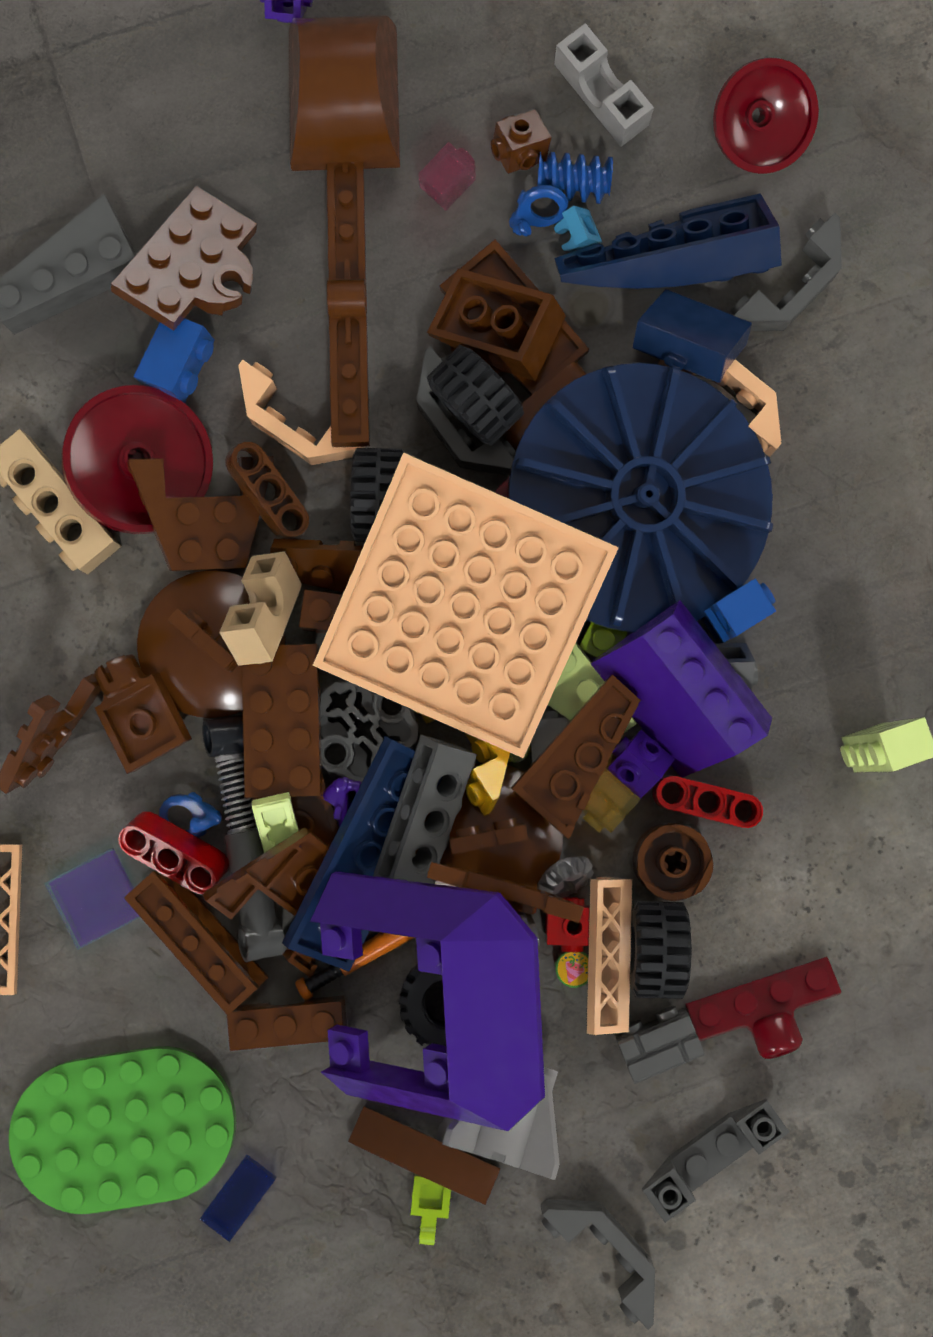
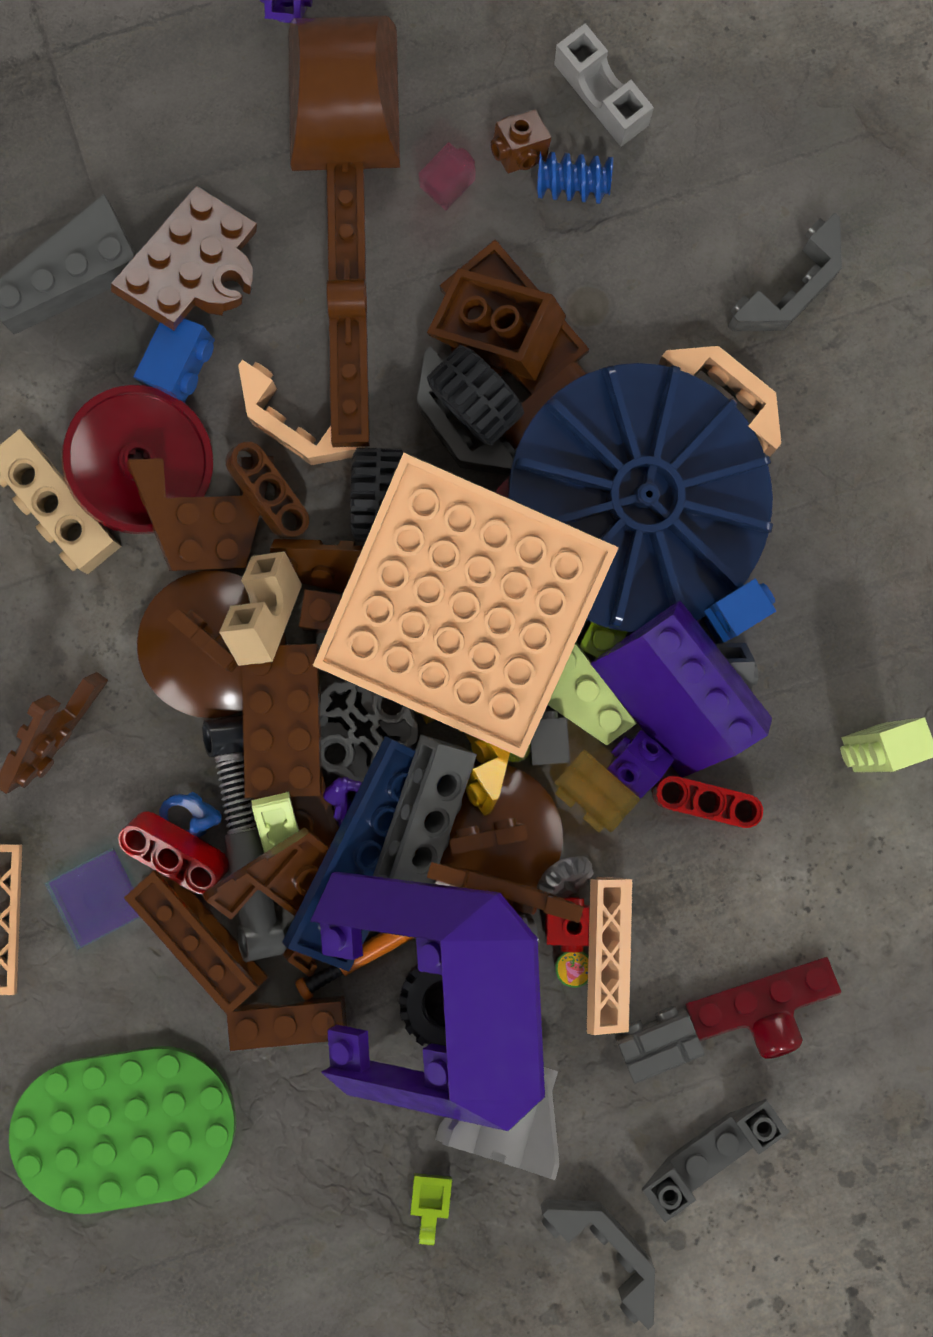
reddish brown plate [95,654,192,774] -> none
clear blue tile [200,1154,276,1242] -> none
reddish brown slope [348,1106,500,1205] -> none
blue piece [509,185,568,237] -> none
reddish brown wing [511,675,641,840] -> none
dark blue wedge [554,193,782,289] -> none
dark azure tile [554,206,603,252] -> none
black tyre [630,901,692,999] -> none
dark blue container [632,289,752,383] -> none
reddish brown brick [633,823,714,901] -> none
dark red dish [713,58,819,174] -> none

